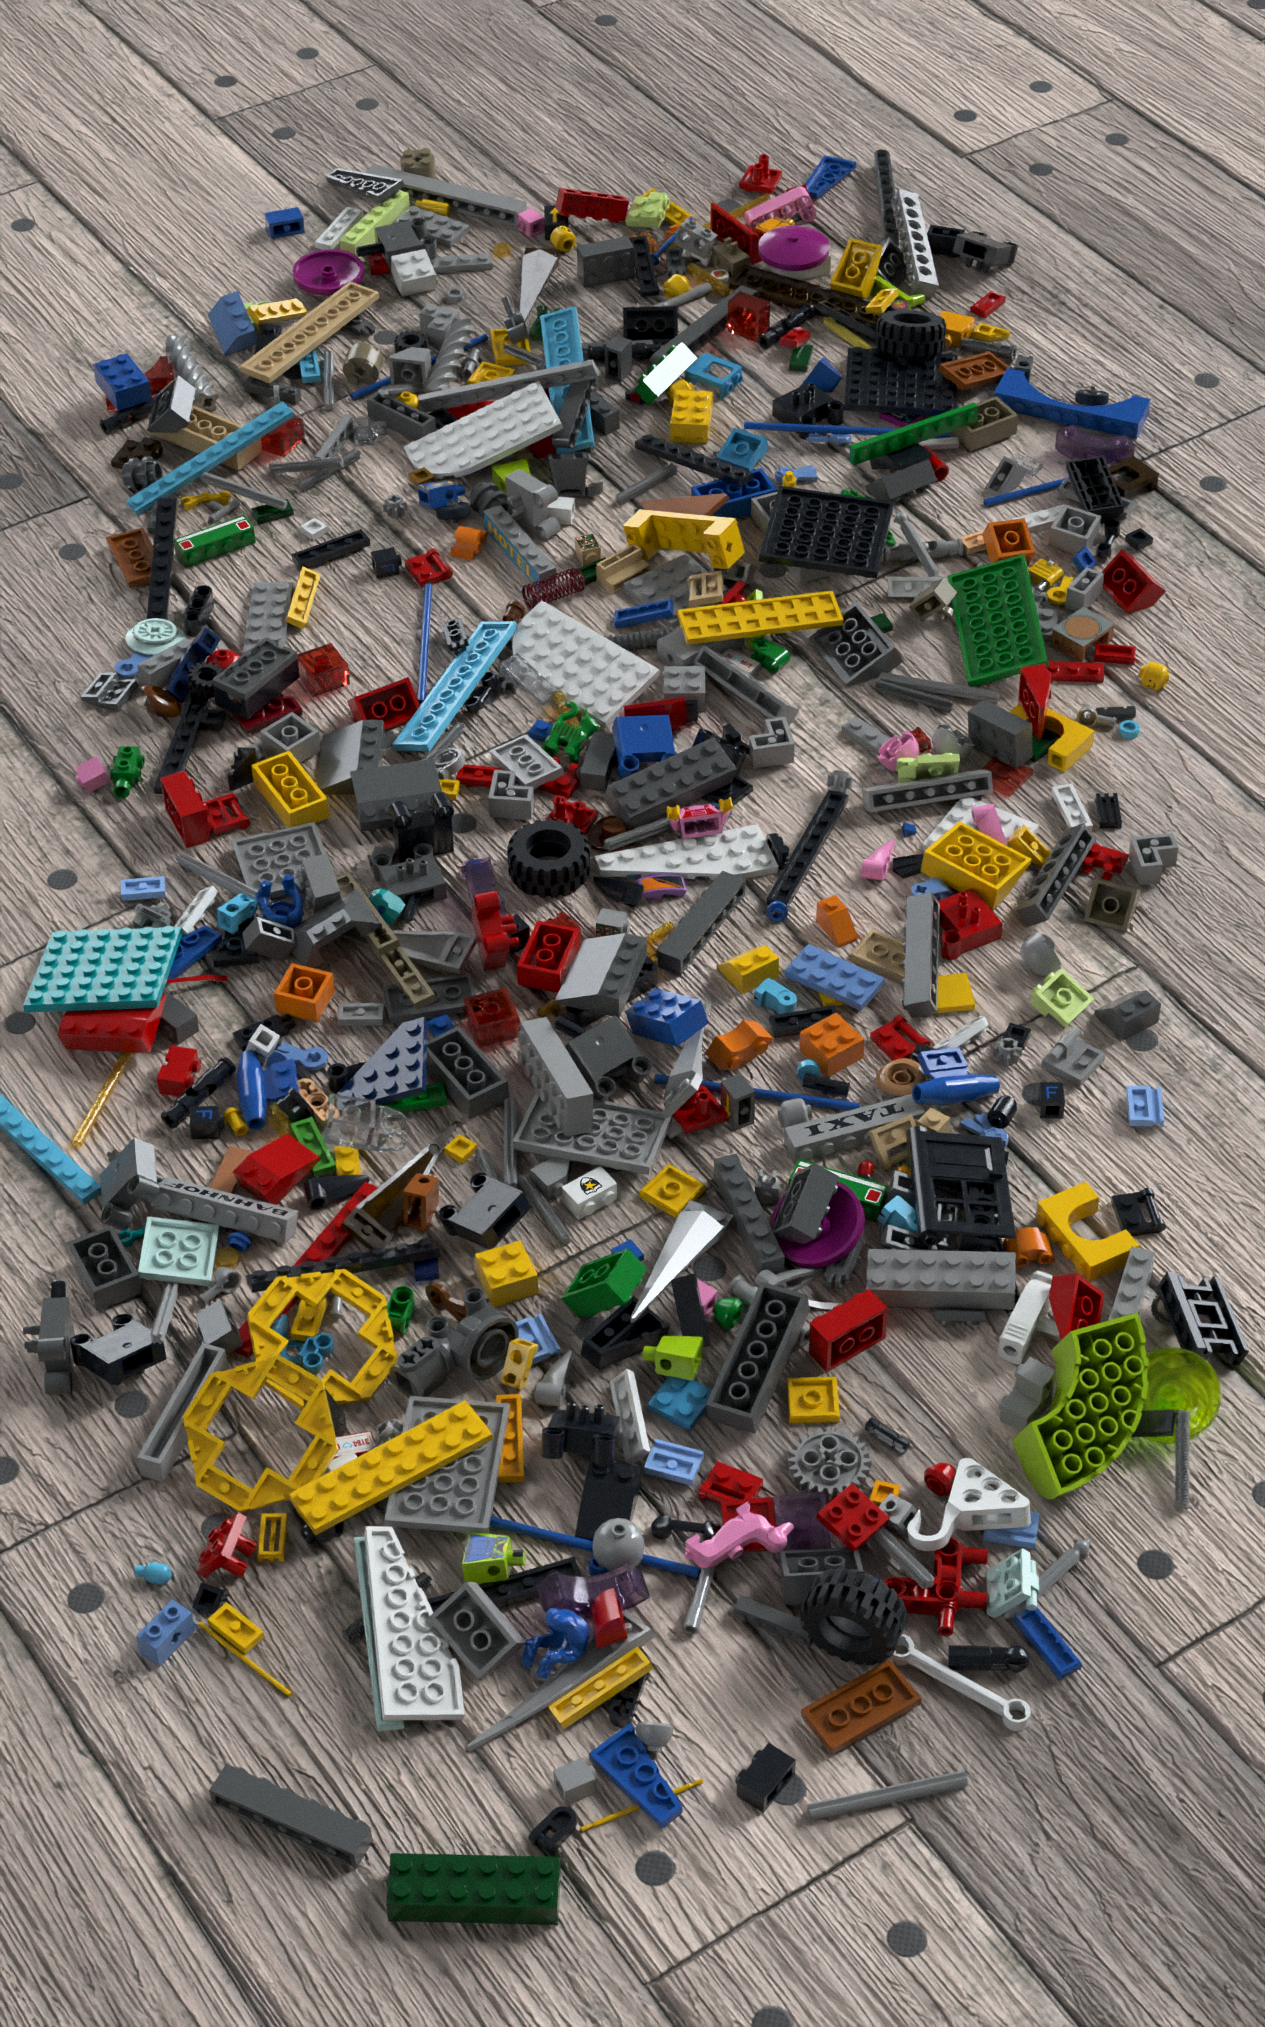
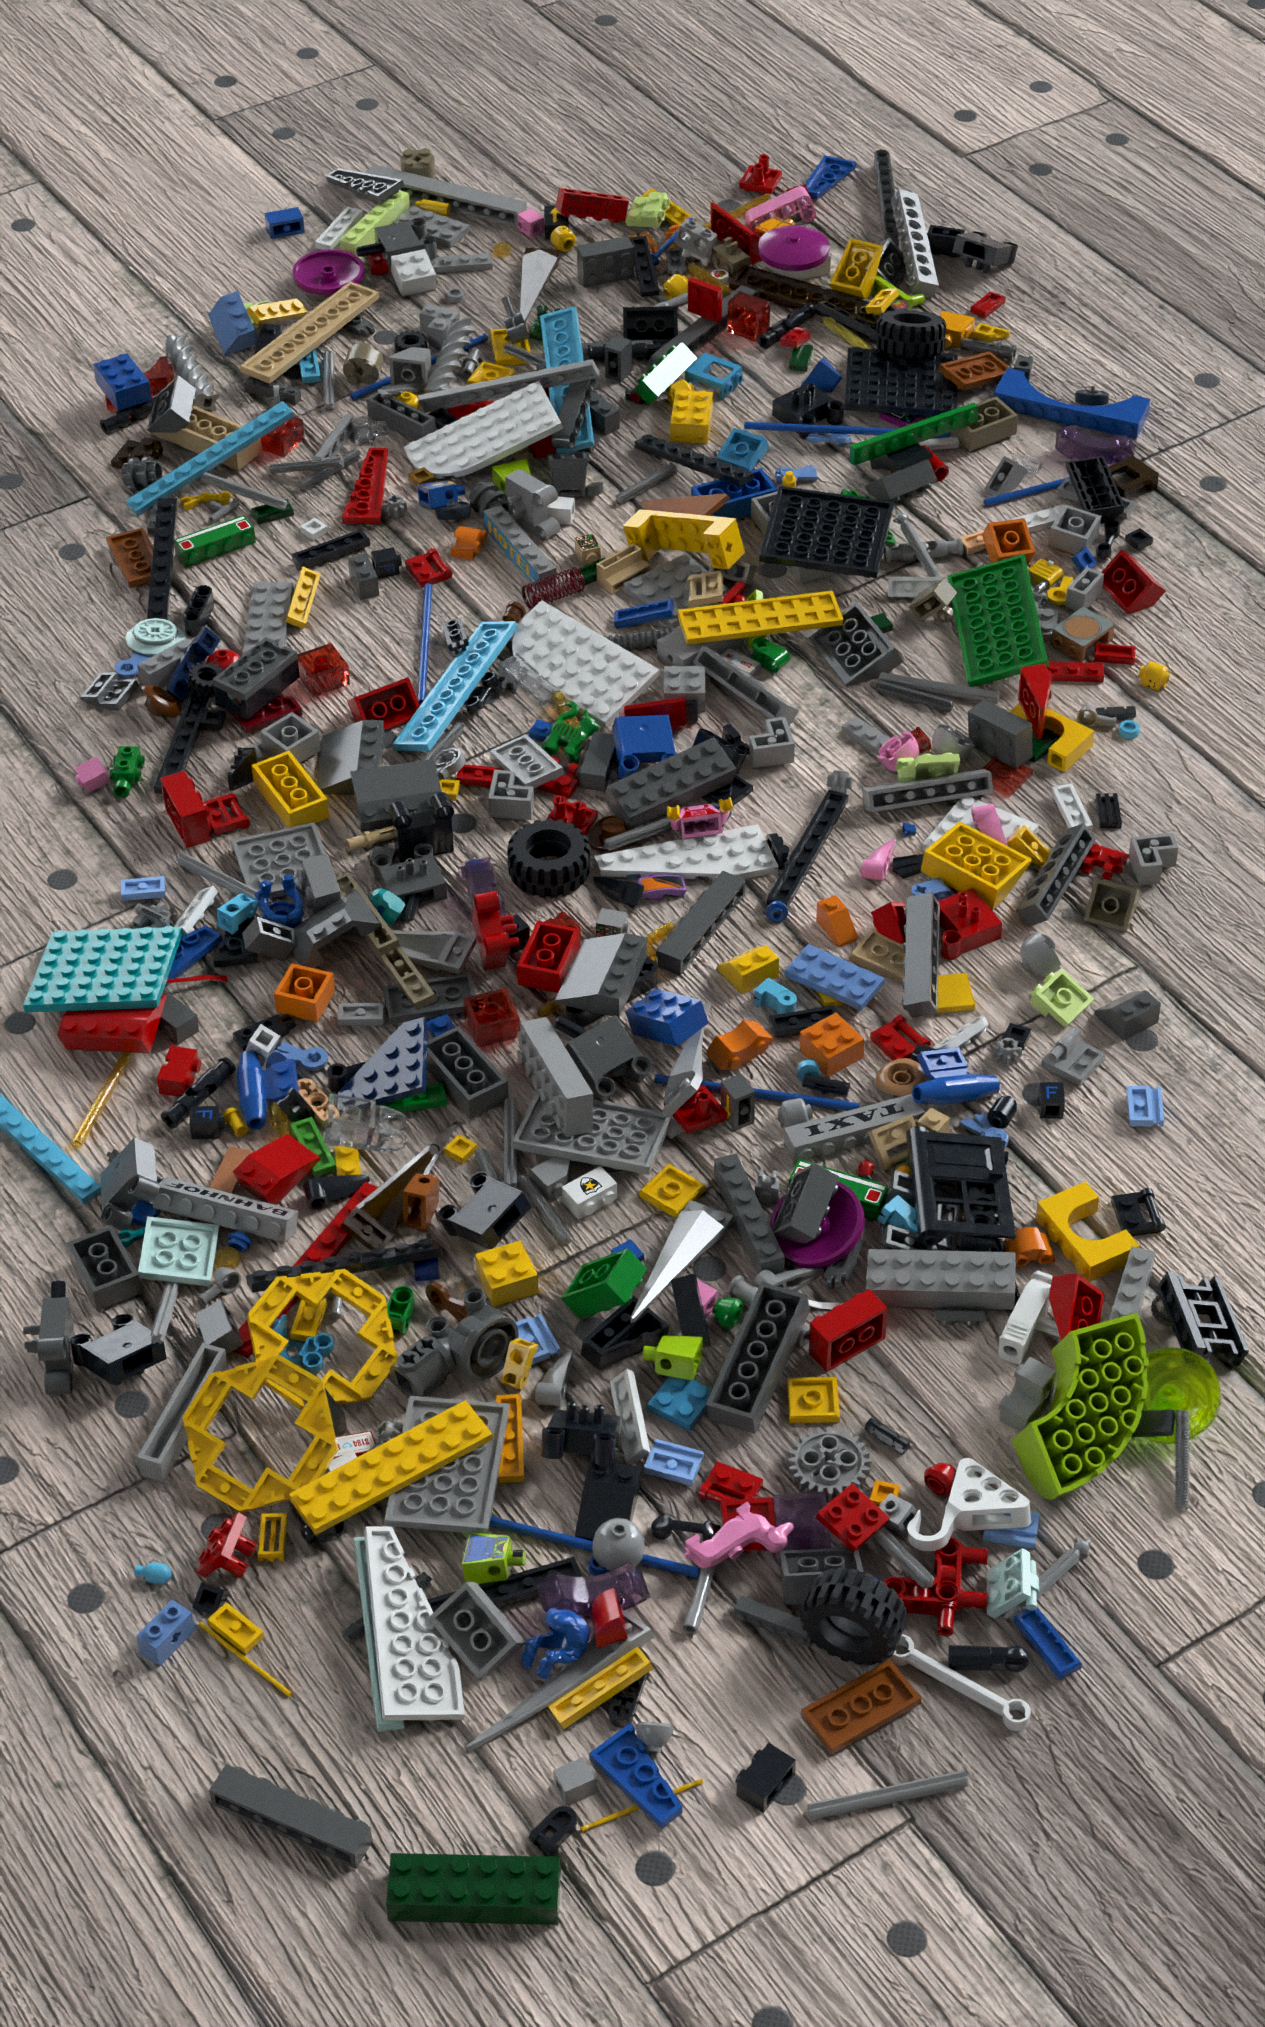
none -> blue tile [131,1200,161,1227]
none -> red wing [342,448,388,524]
none -> tan pin [345,825,394,852]
none -> dark grey brick [348,554,379,600]
none -> red plate [688,277,722,322]
none -> red slope [871,902,906,944]

